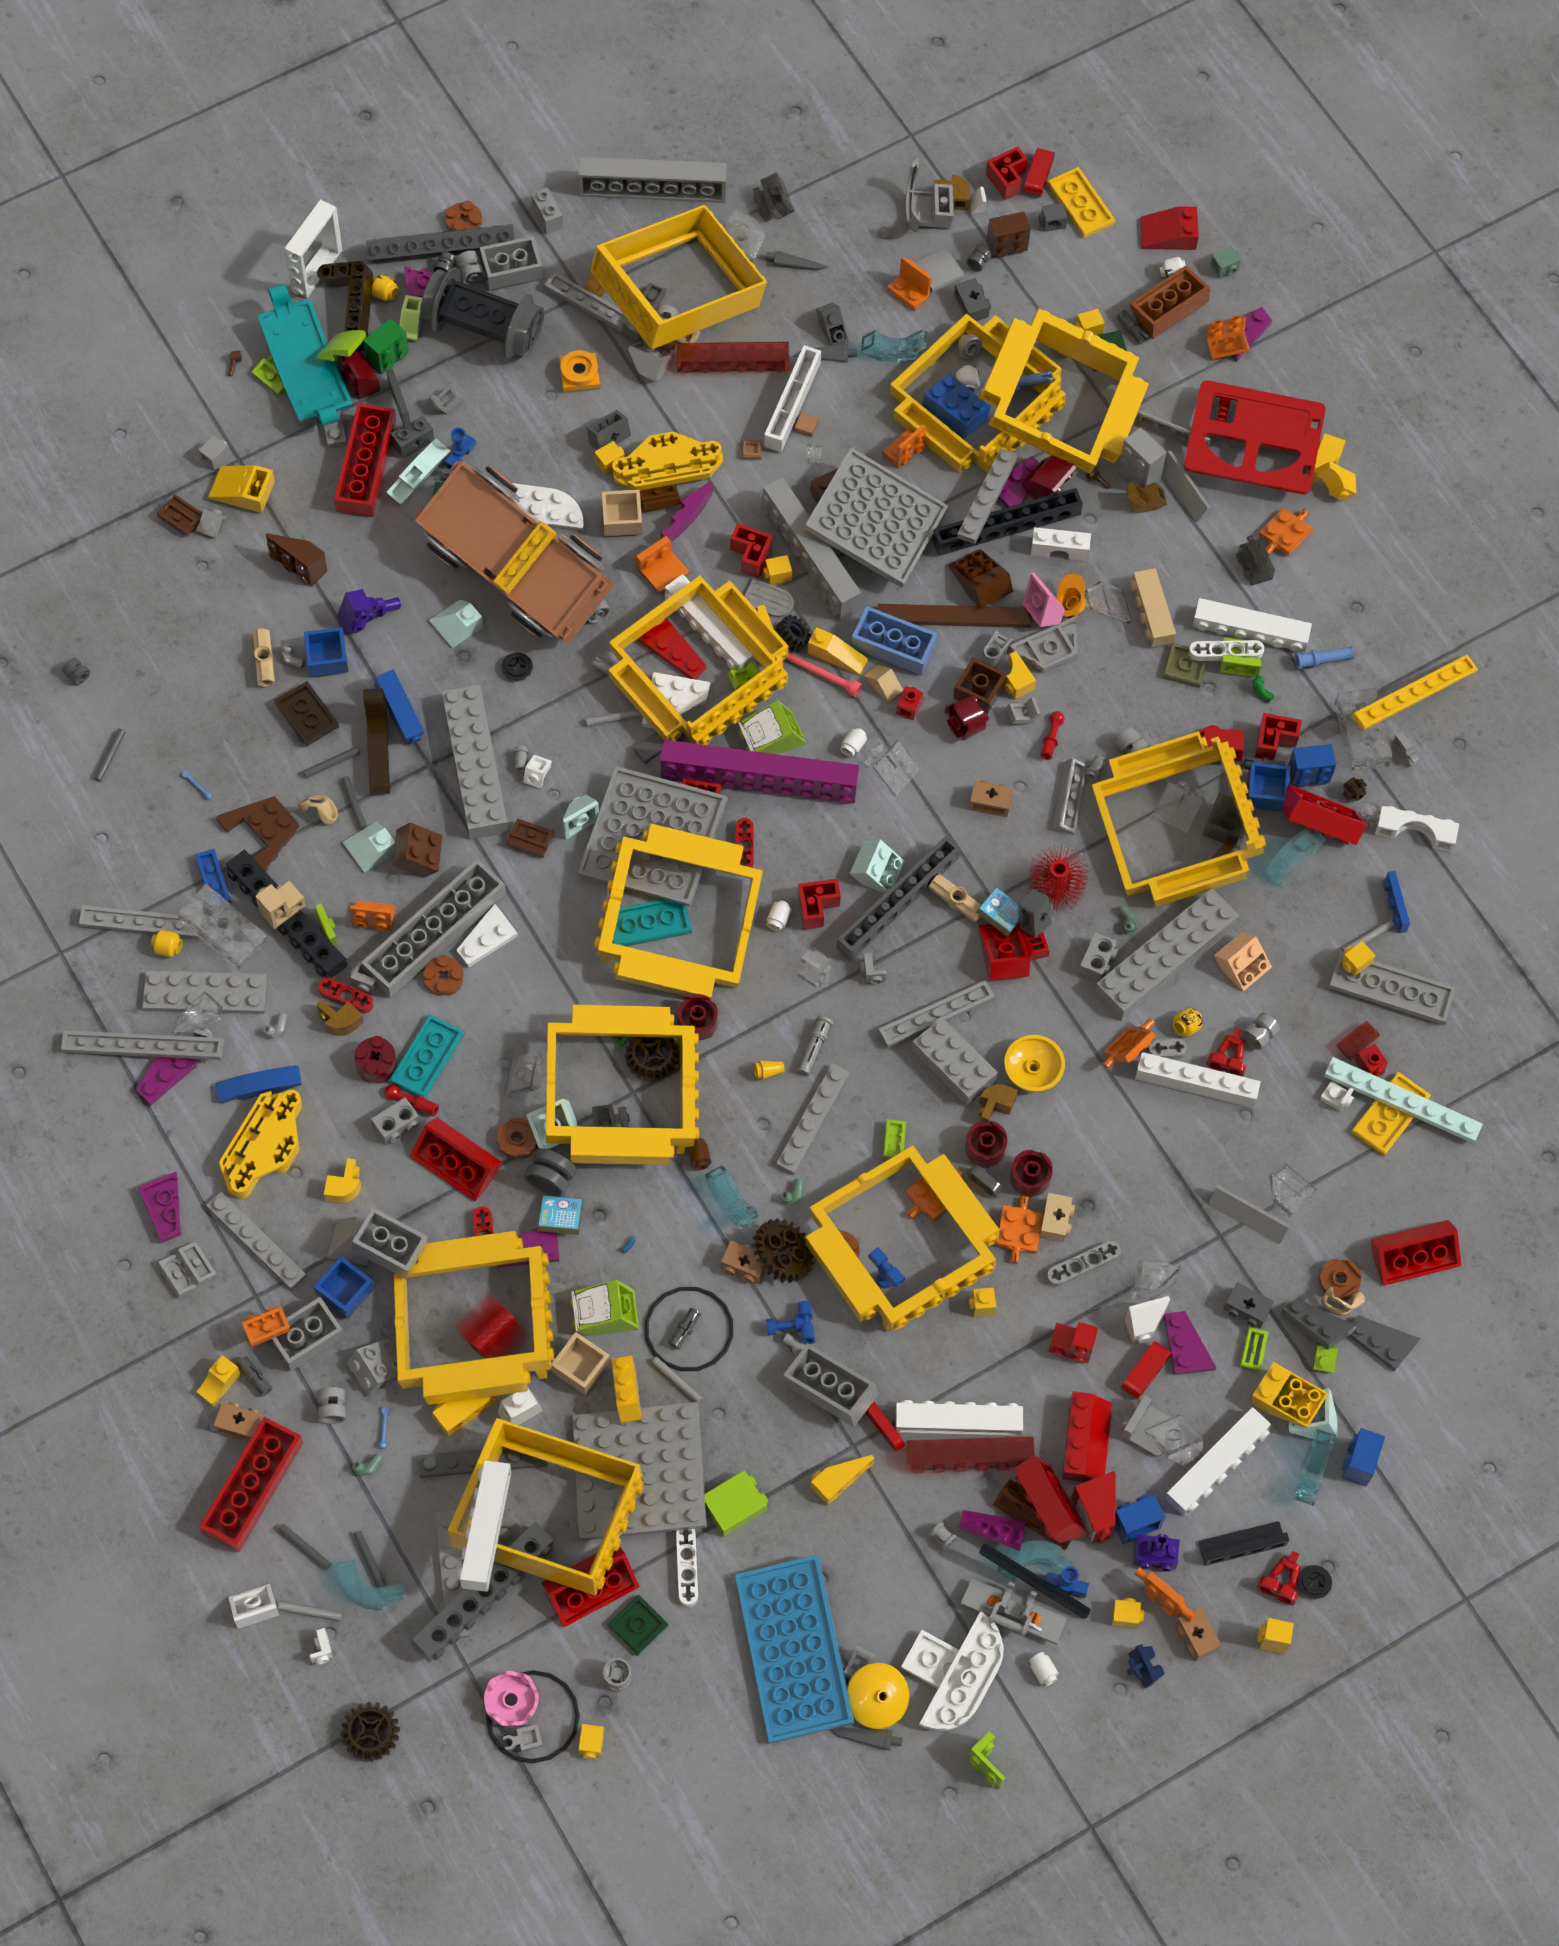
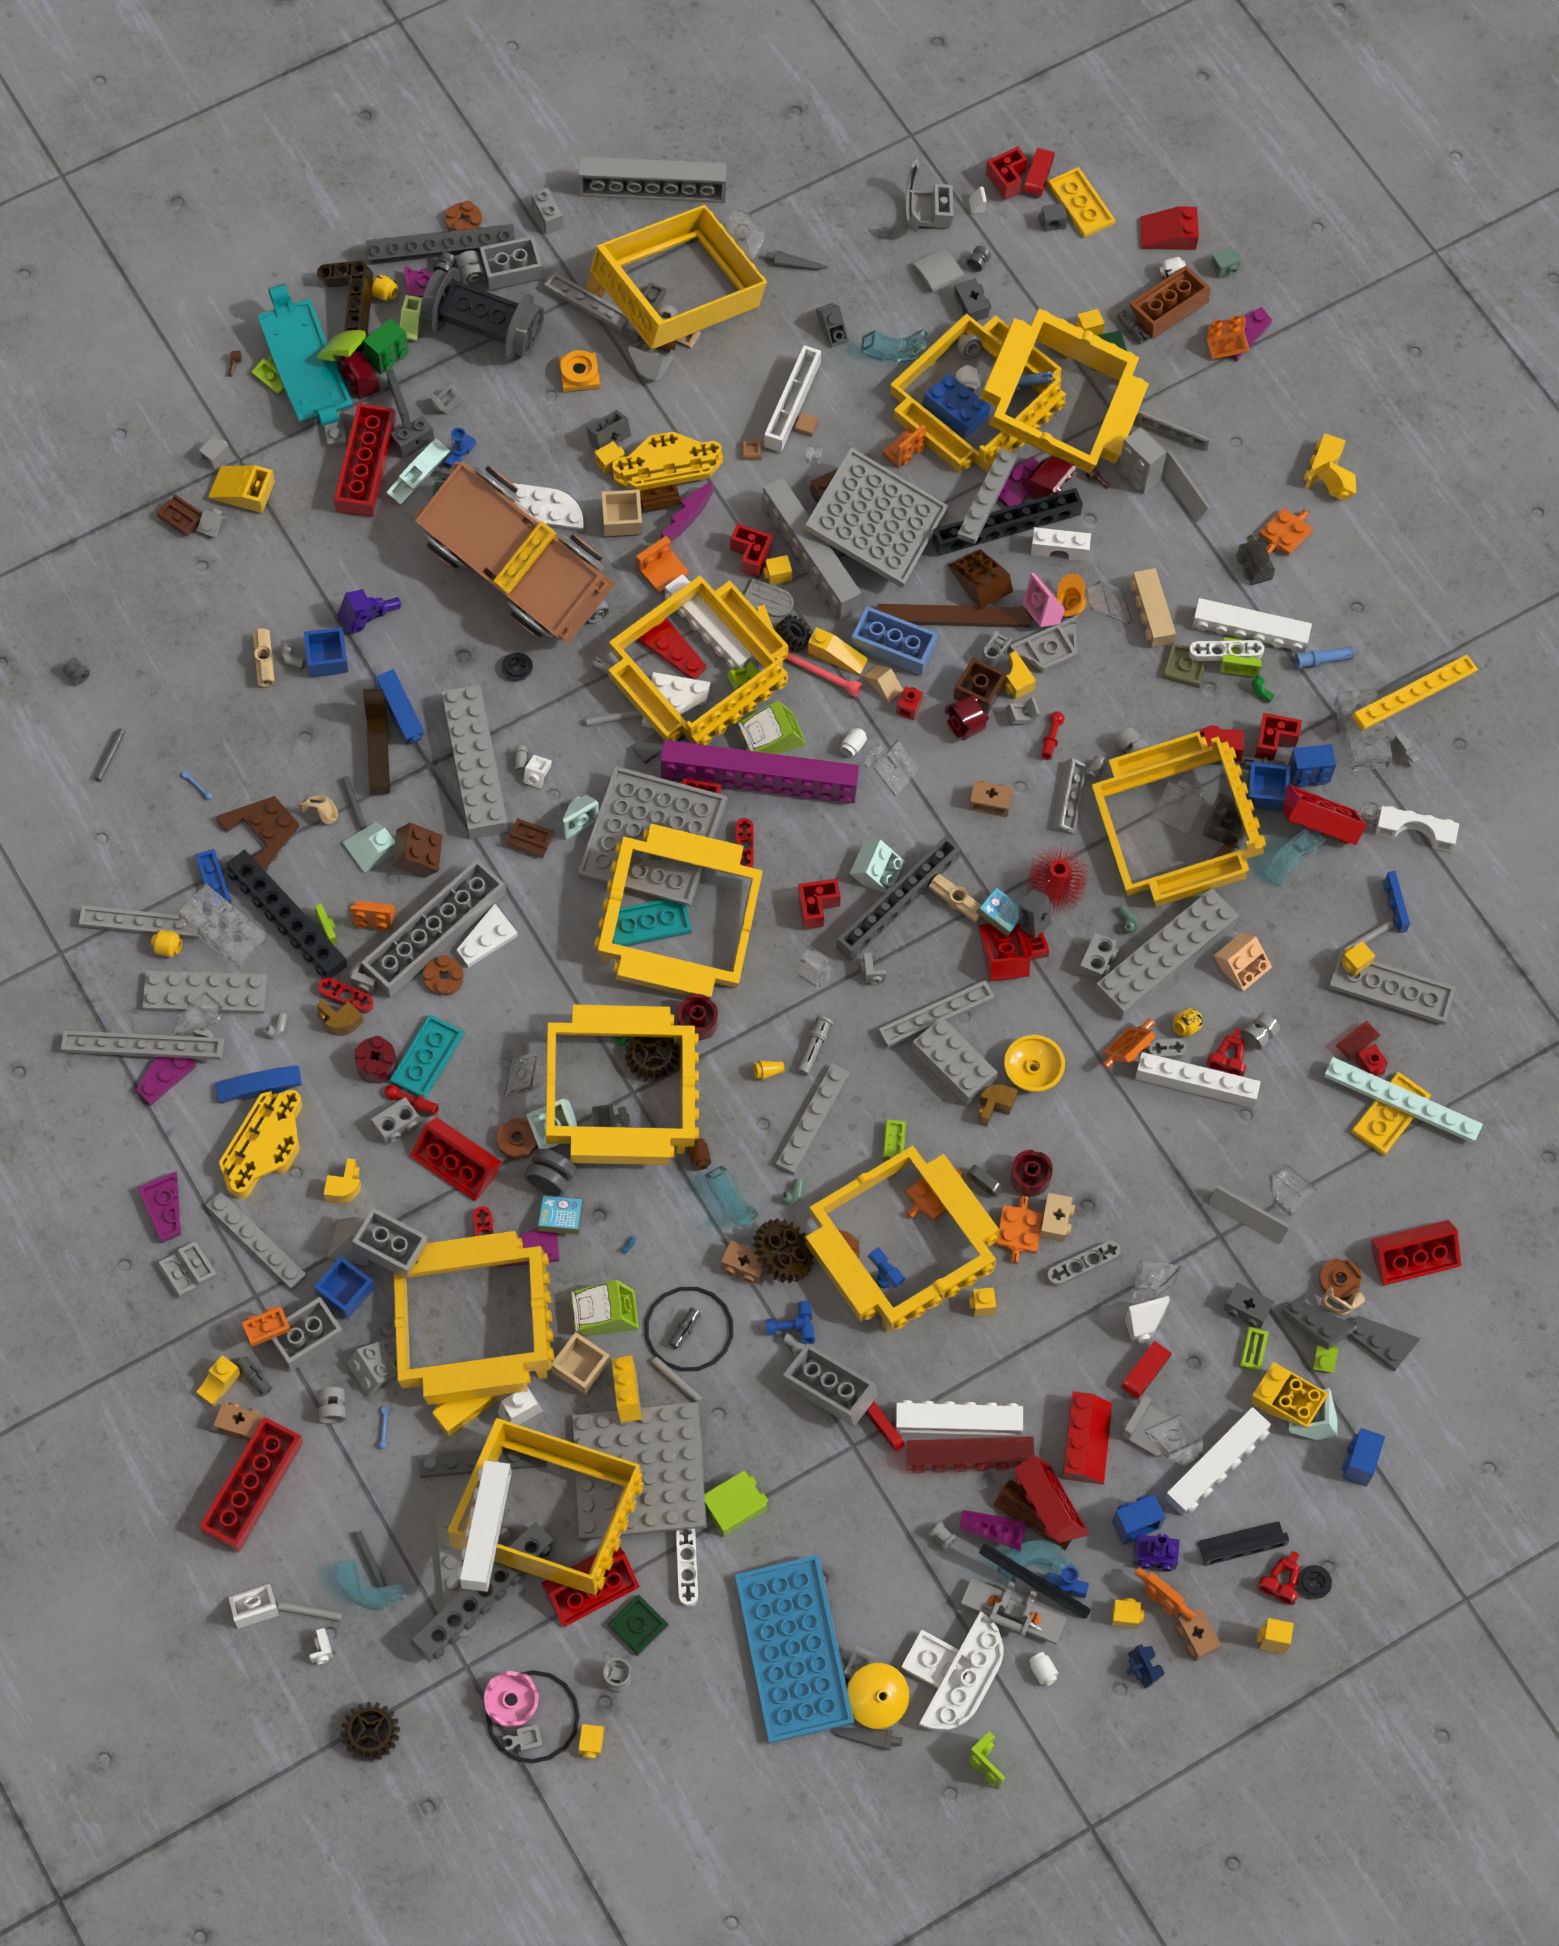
tan brick [255,881,306,929] -> none
reddish brown slope [266,533,327,586] -> none
dark brown plate [274,681,339,747] -> none
dark grey bar [278,1524,332,1570] -> none
white window [285,199,342,299] -> none
dark grey bar [303,747,360,778] -> none
sand green arm [352,1453,384,1476] -> none
light aqua slope [429,599,483,648] -> none
red piece [455,1294,528,1359] -> none
clear red brick [677,341,789,373] -> none
clear smoke brick [753,172,795,222] -> none
white brick [766,901,792,932] -> none
dark grey bar [792,343,857,362] -> none
yellow slope [810,1455,875,1505] -> none
orange bracket [887,256,931,311] -> none
pearl gold brick [933,175,970,210] -> none
dark red brick [965,1121,1007,1169] -> none
reddish brown brick [986,211,1031,258] -> none
red brick [1048,1322,1099,1364] -> none
red slope [1071,1471,1116,1544] -> none
pearl gold brick [1127,482,1168,513] -> none
magenta wing [1164,1311,1216,1375] -> none
red door [1184,380,1326,495] -> none
clear light blue arch [1294,1428,1336,1506] -> none
white bracket [1320,1081,1354,1112] -> none
dark brown gear [1342,777,1367,801] -> none

